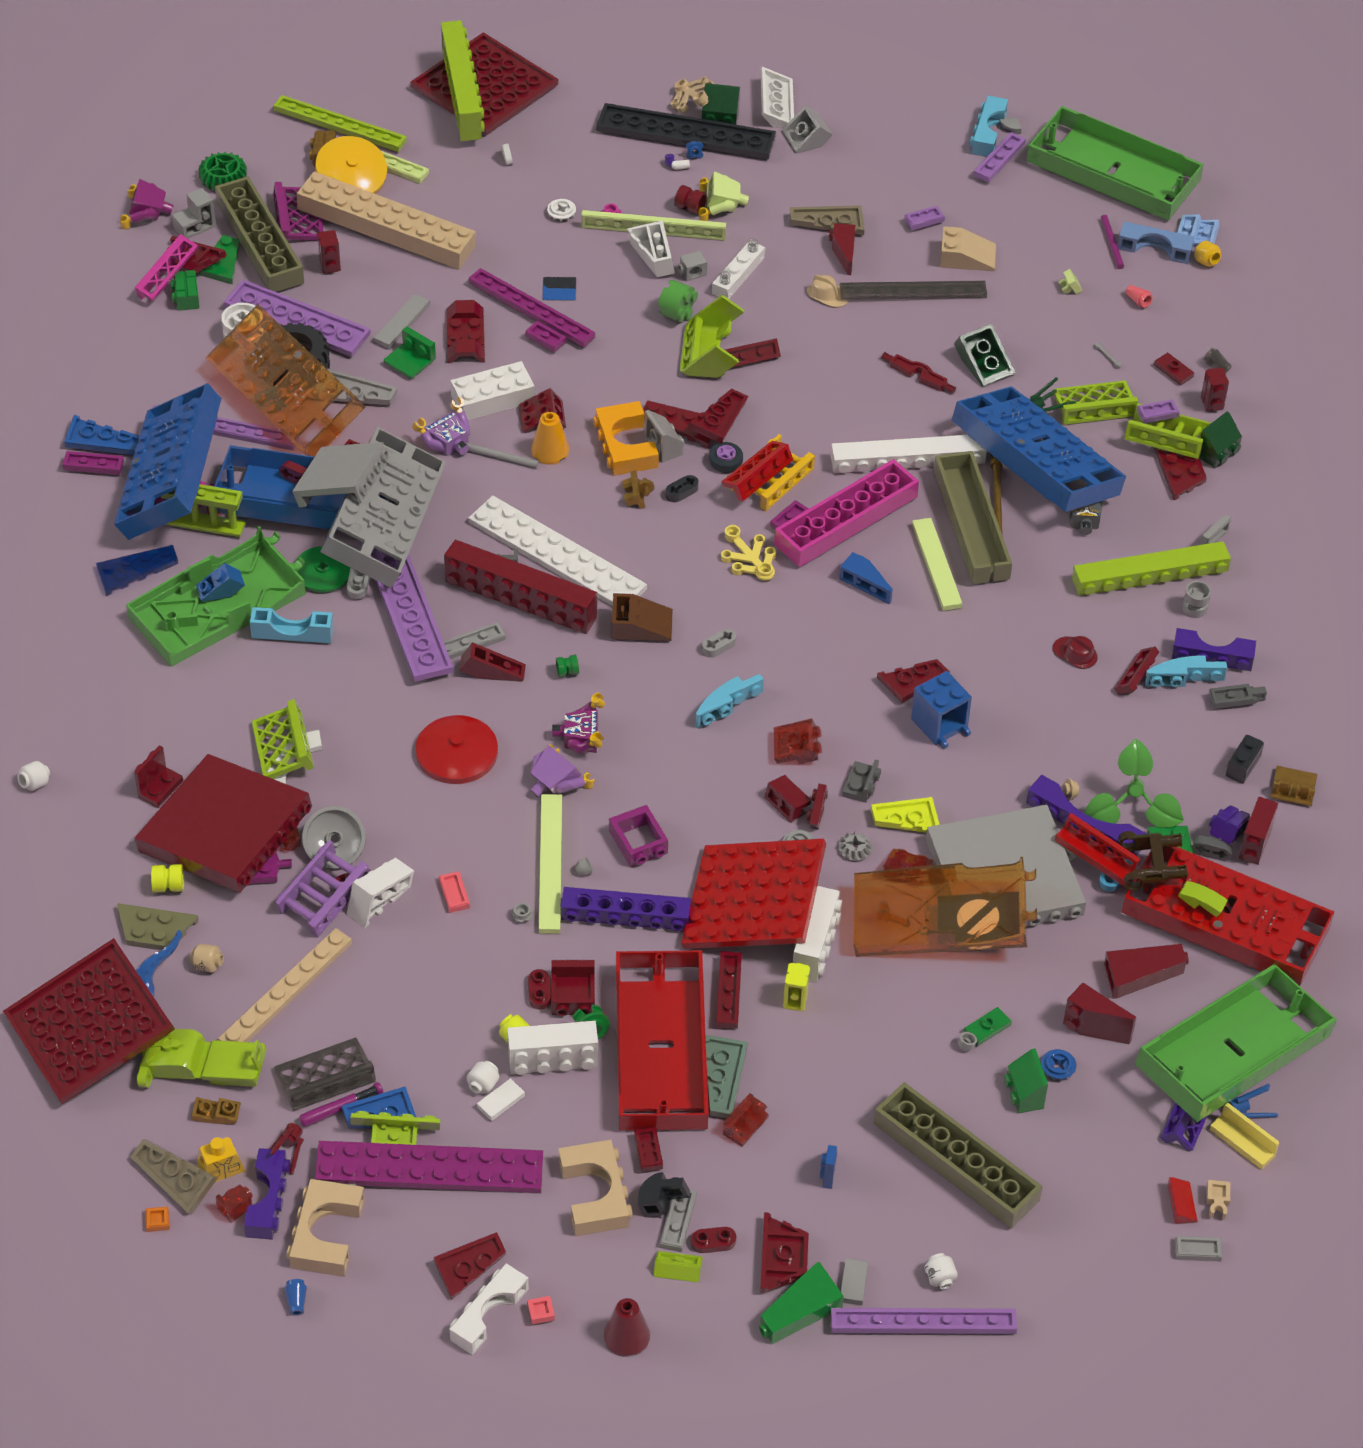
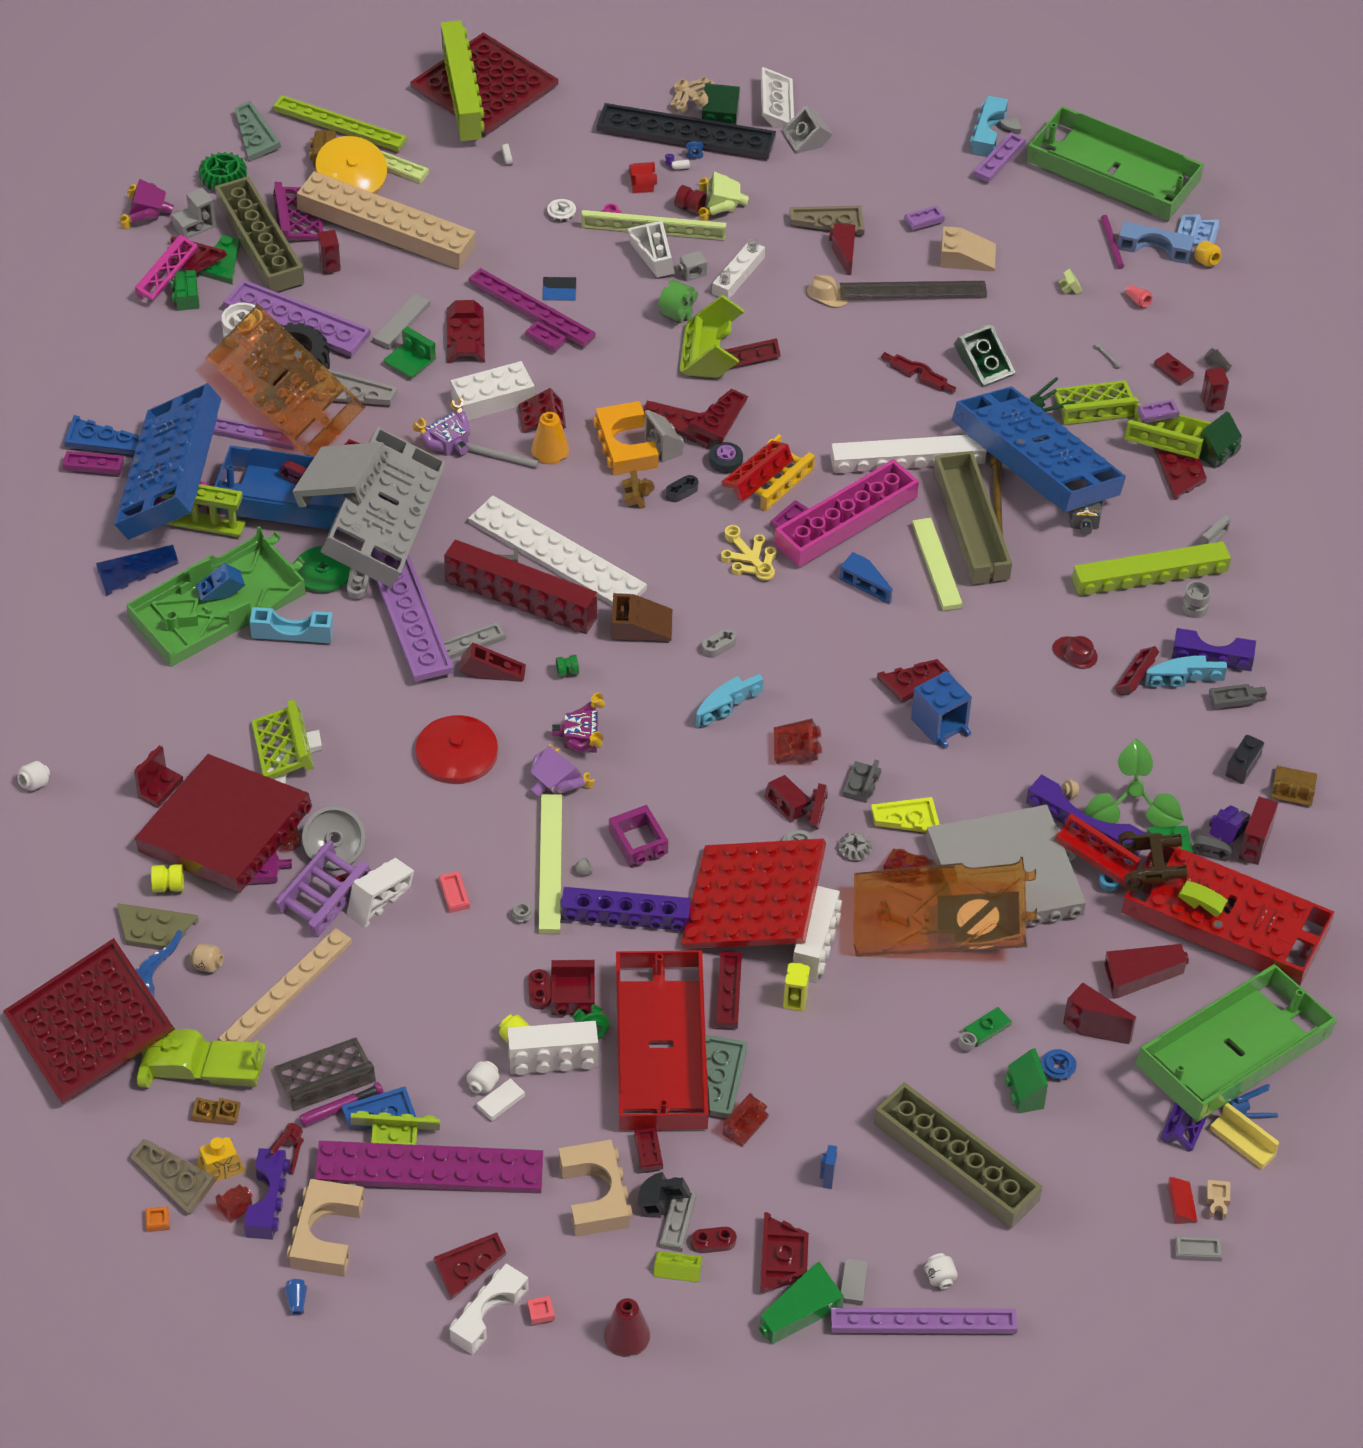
none -> sand green wing [235,101,281,162]
none -> red cylinder [629,162,657,193]

